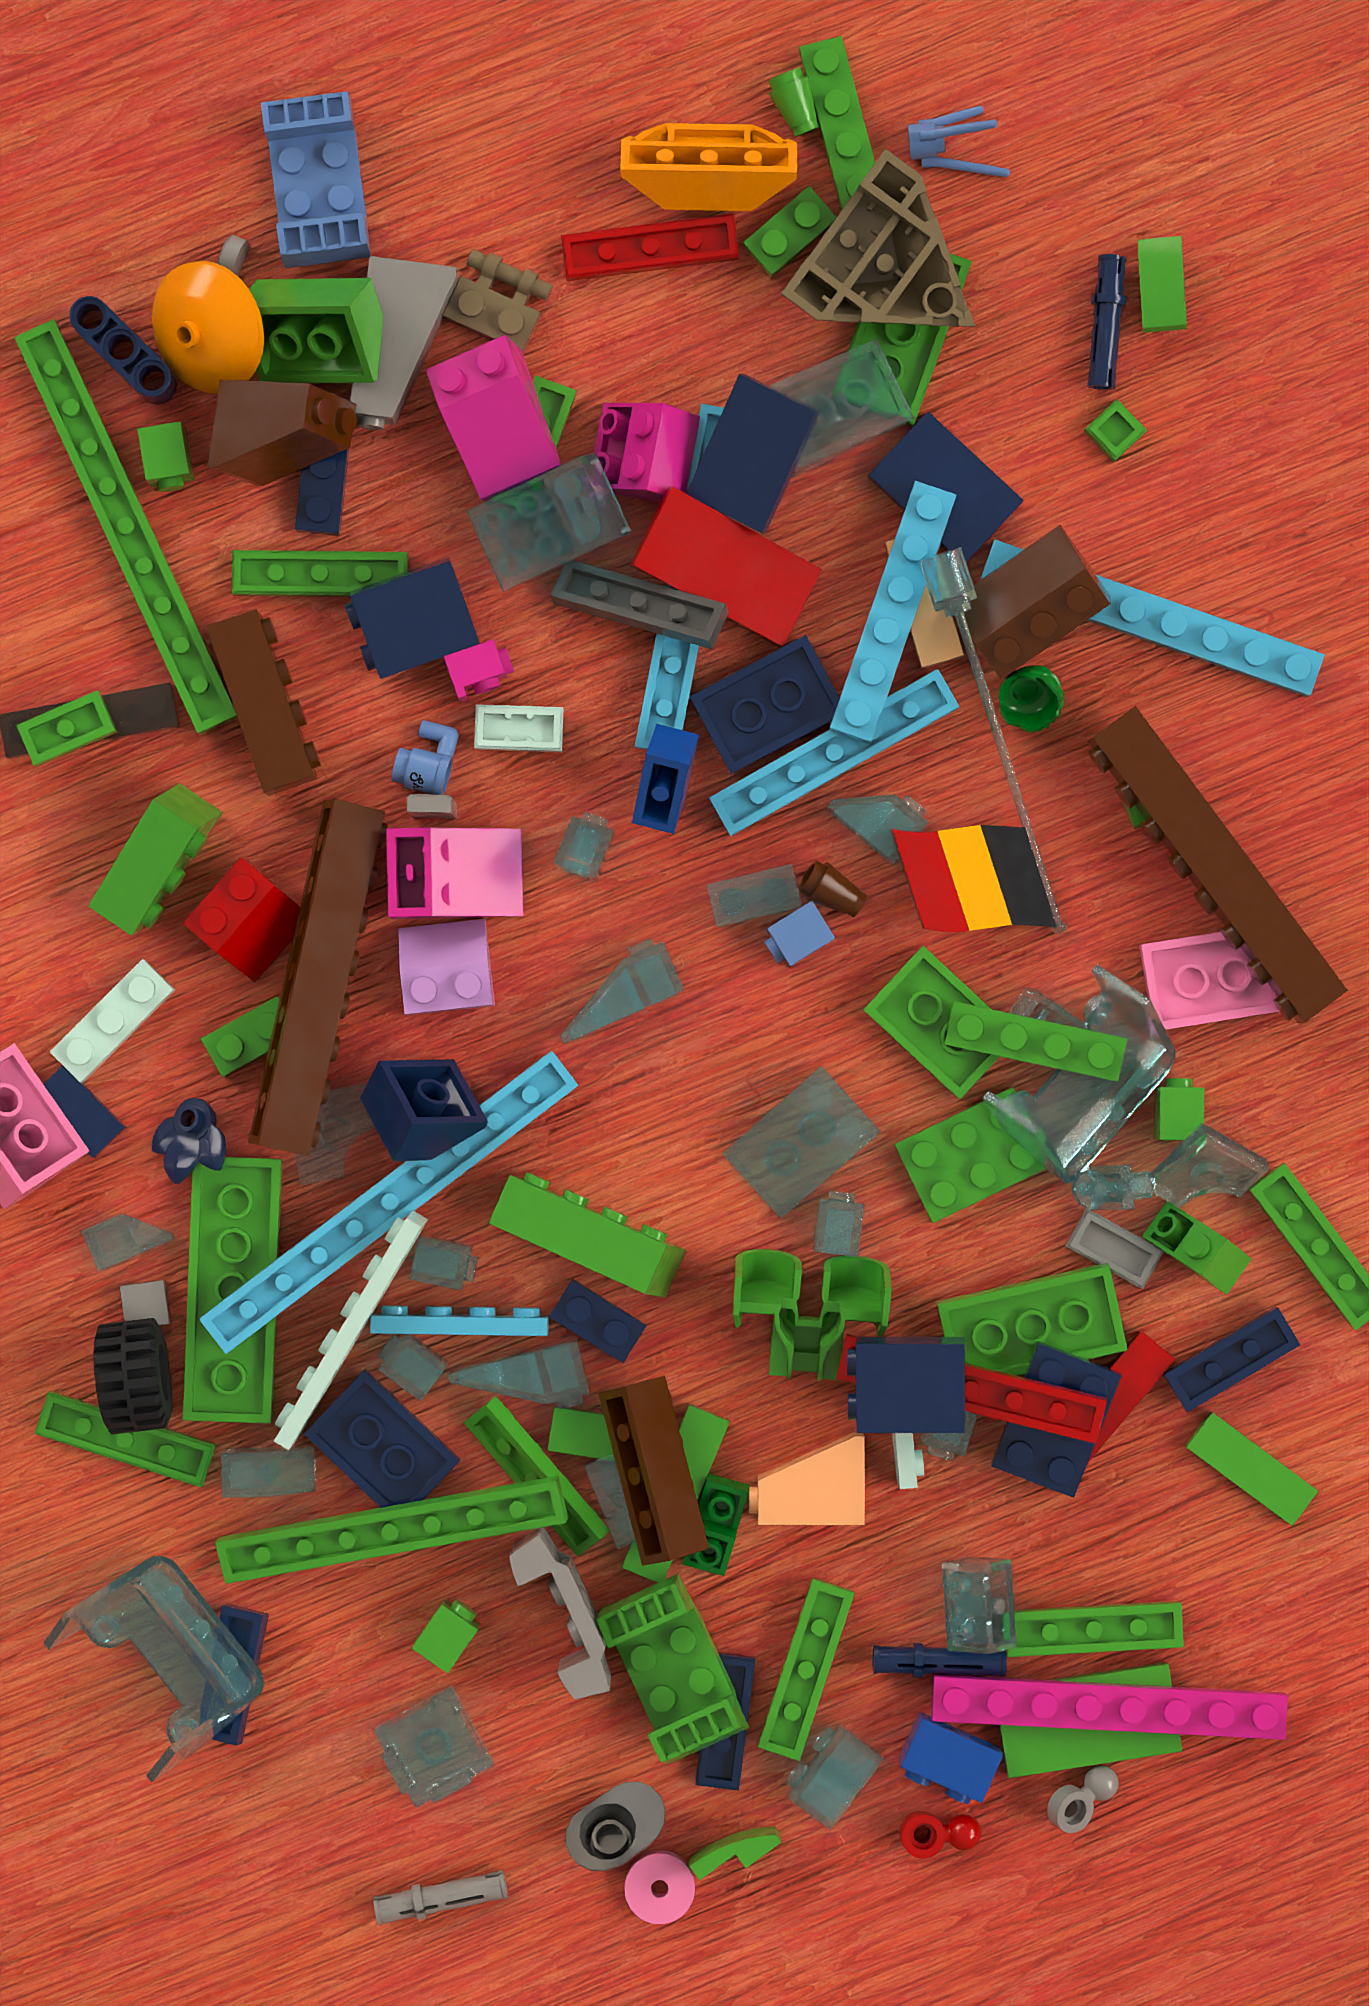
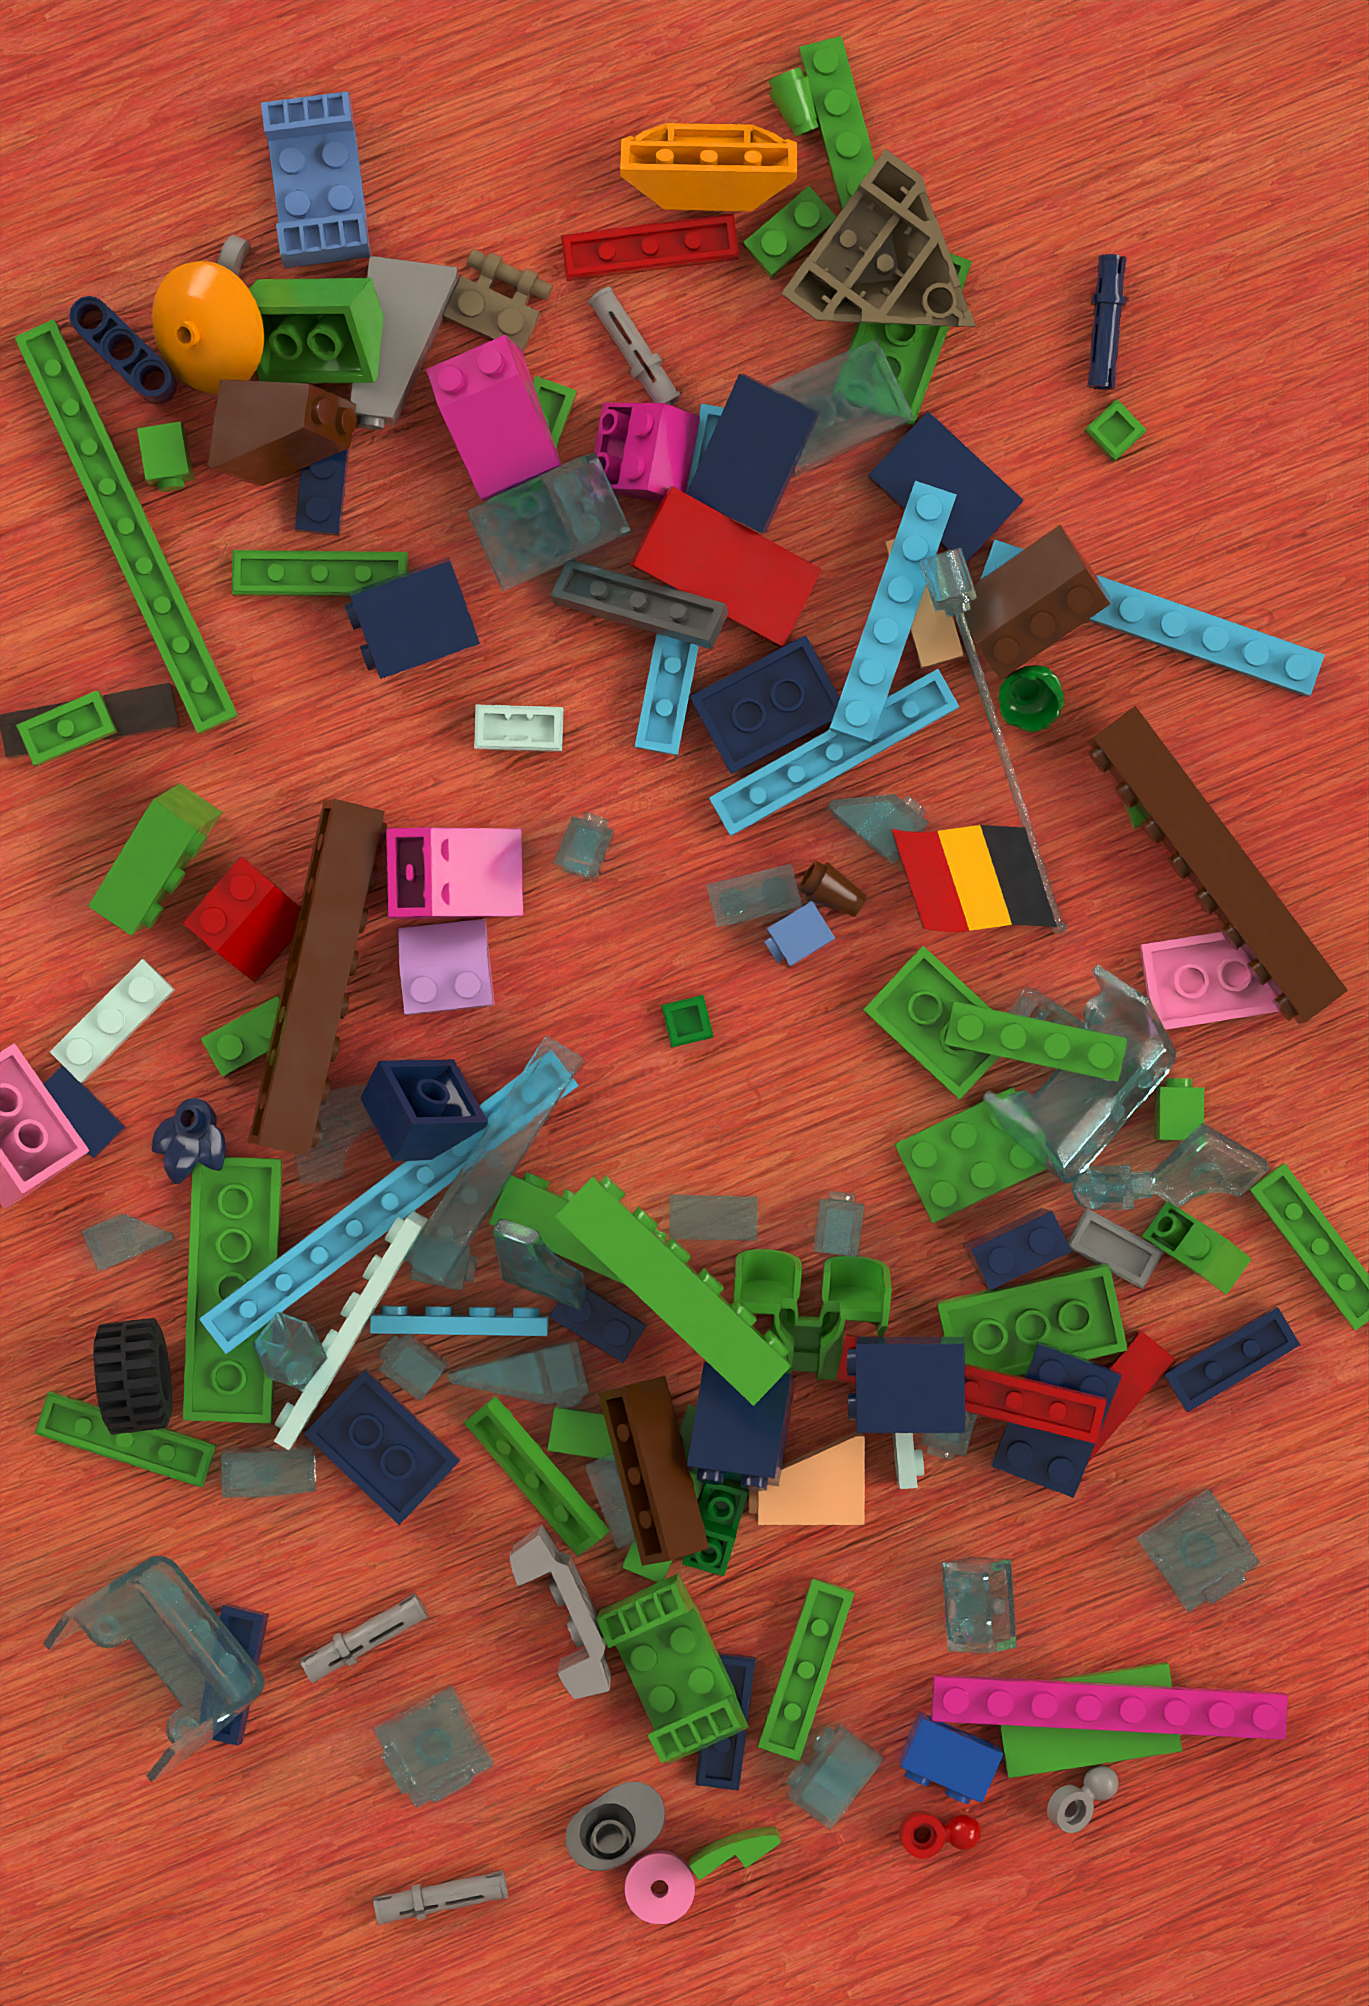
light grey tile [120,1280,171,1325] -> none
reddish brown brick [206,609,321,796] -> none
bright green plate [215,1476,568,1584] -> none
medium blue piece [392,720,459,795] -> none
light grey tile [407,794,457,819] -> none
bright green brick [412,1599,480,1674] -> none
dark pink brick [444,639,514,702] -> none
clear light blue slope [560,938,684,1044] -> none
blue brick [632,724,699,834] -> none
clear light blue slope [722,1066,881,1219] -> none
dark blue pin [872,1643,1007,1678] -> none
medium blue plant [908,106,1010,177] -> none
bright green plate [1004,1601,1184,1657] -> none
bright green slope [1138,236,1187,333] -> none
bright green tile [1185,1411,1318,1526] -> none
none -> clear light blue brick [253,1312,328,1390]
none -> light grey pin [300,1593,429,1684]
none -> clear light blue tile [404,1035,584,1284]
none -> clear light blue tile [493,1218,587,1310]
none -> bright green brick [555,1175,791,1406]
none -> light grey pin [588,286,681,406]
none -> green tile [661,995,714,1048]
none -> clear light blue tile [669,1194,758,1241]
none -> dark blue brick [687,1362,795,1491]
none -> dark blue brick [963,1208,1072,1290]
none -> clear light blue panel [1136,1488,1260,1613]

